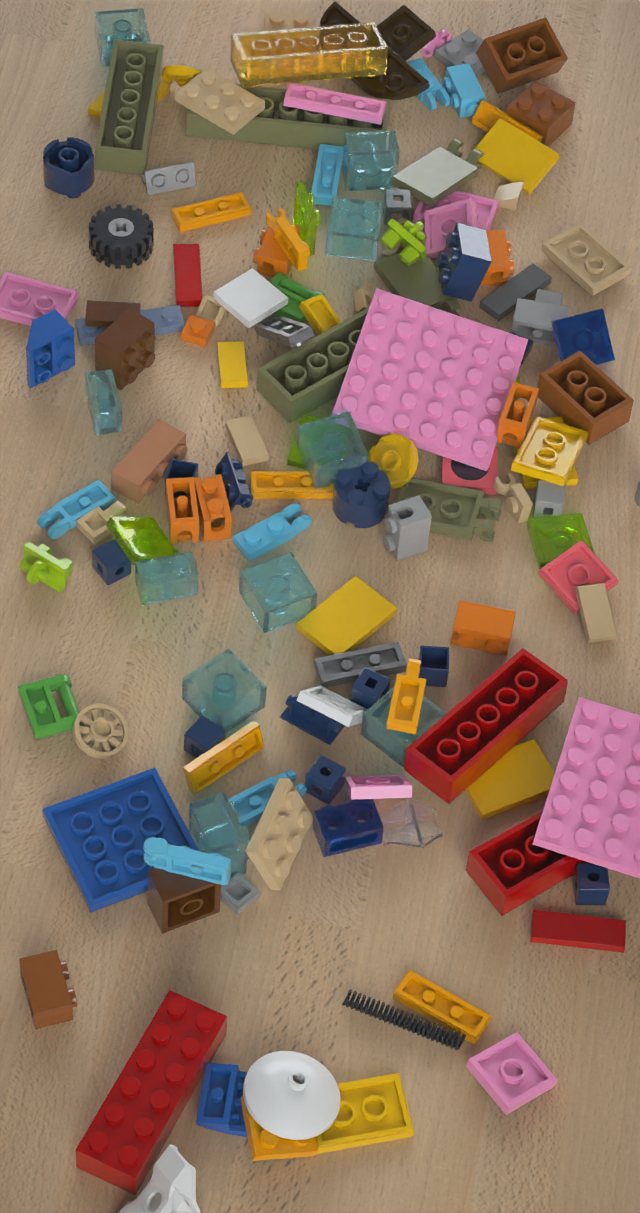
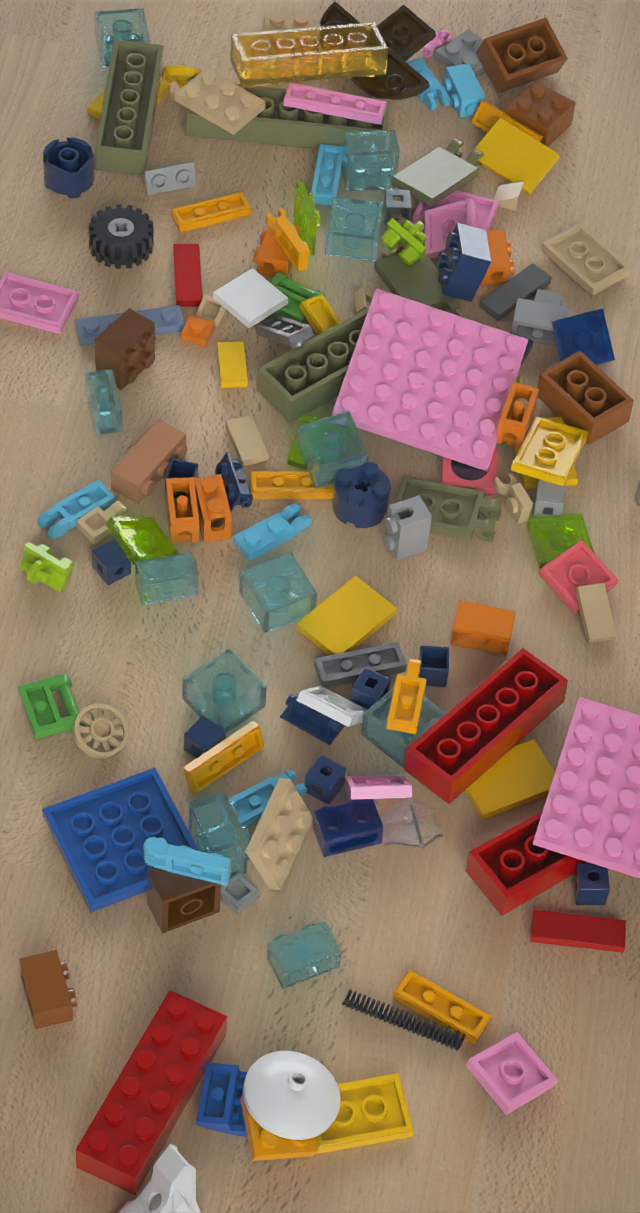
blue slope [26,309,75,388] -> none
reddish brown tile [85,300,140,327] -> none
yellow tile [367,433,419,489] -> none
none -> clear light blue brick [267,921,342,989]

